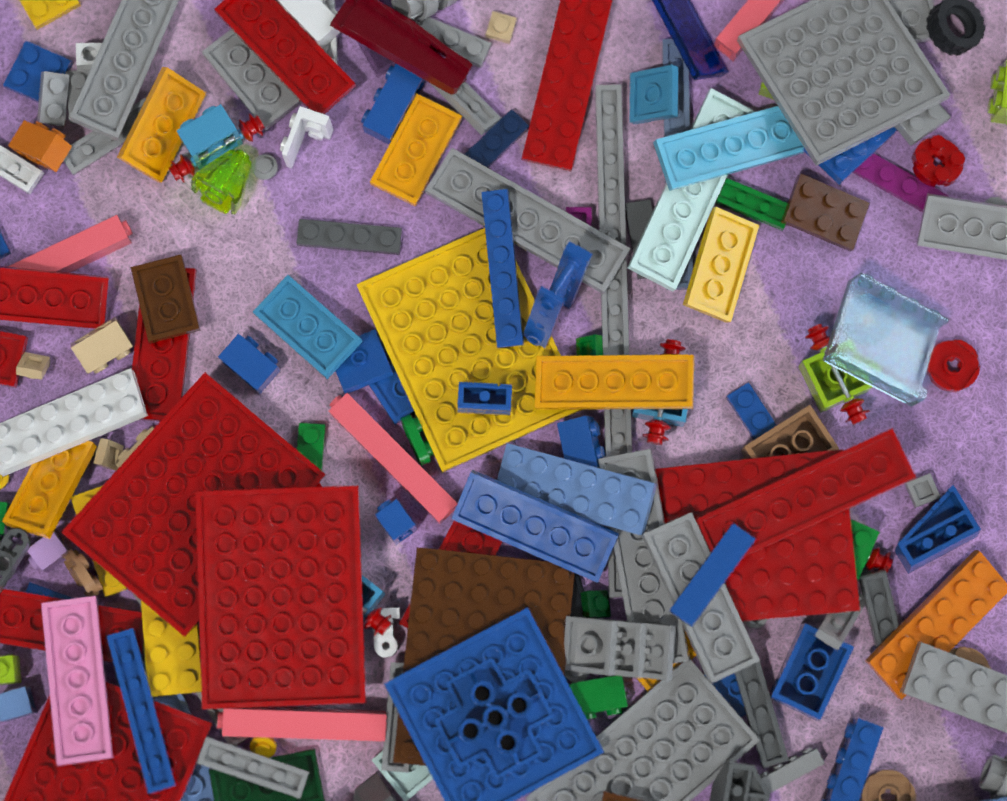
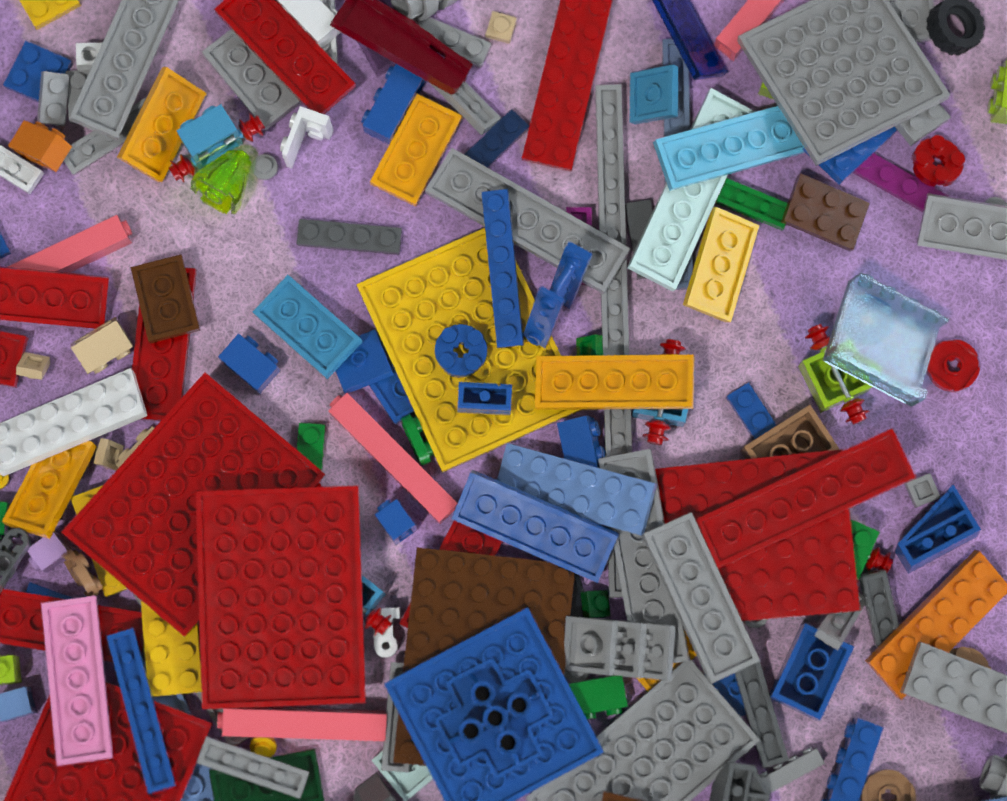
blue tile [670,523,755,627] -> none
none -> blue plate [435,324,487,378]

